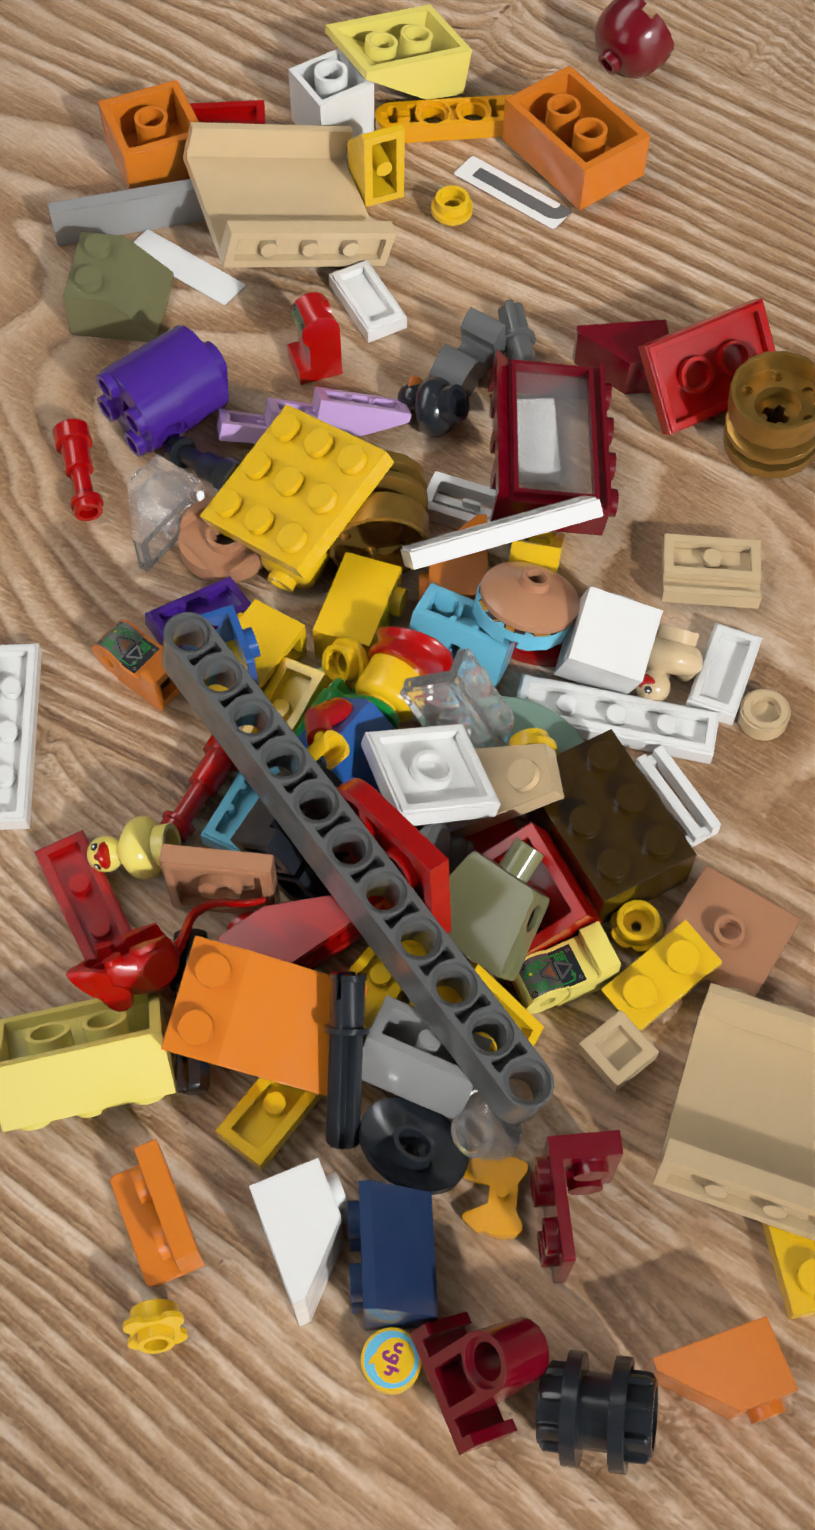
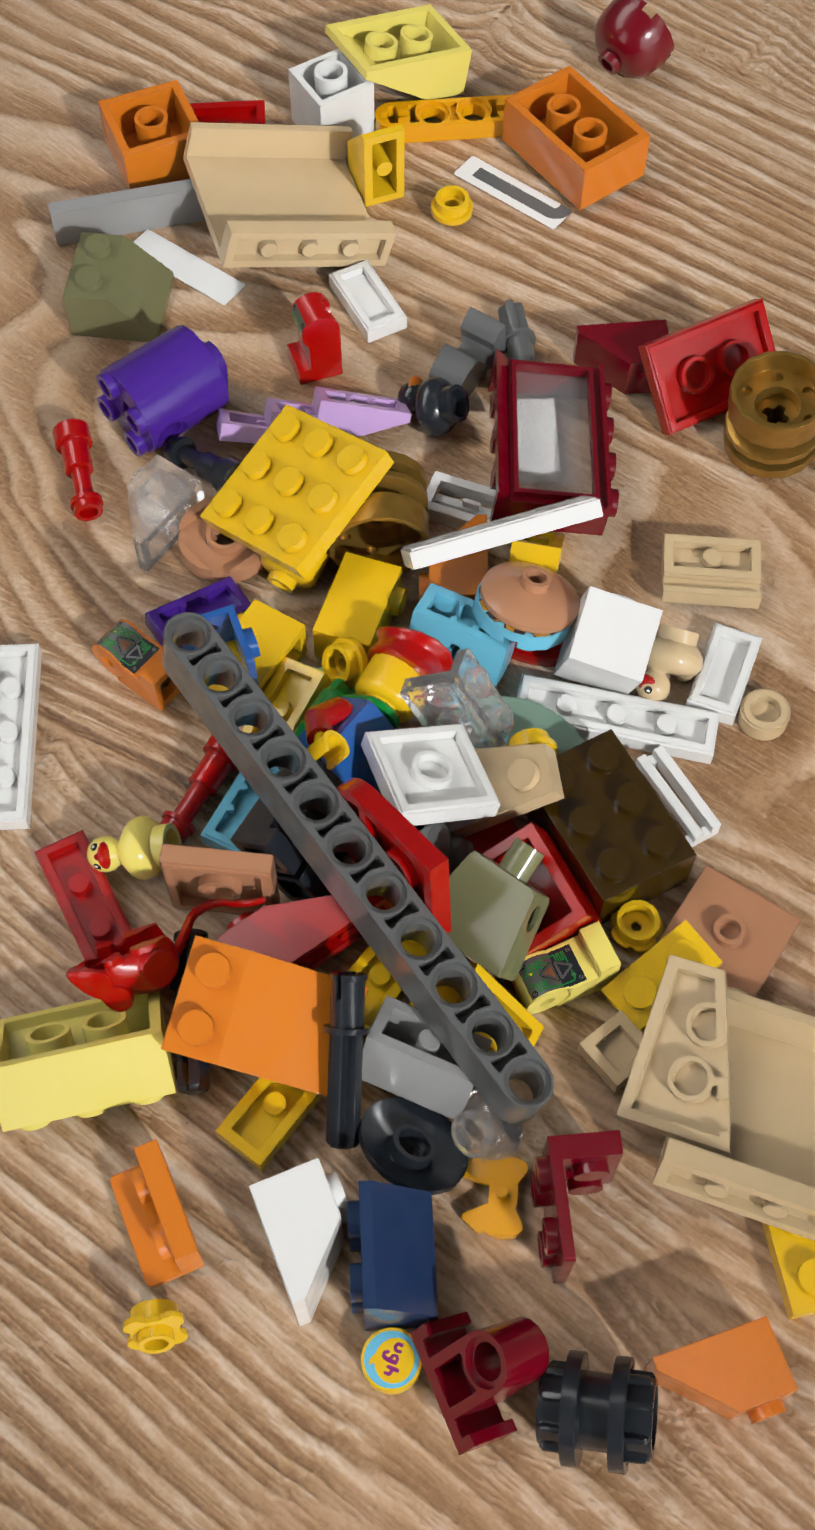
none -> tan wing [617,955,731,1157]

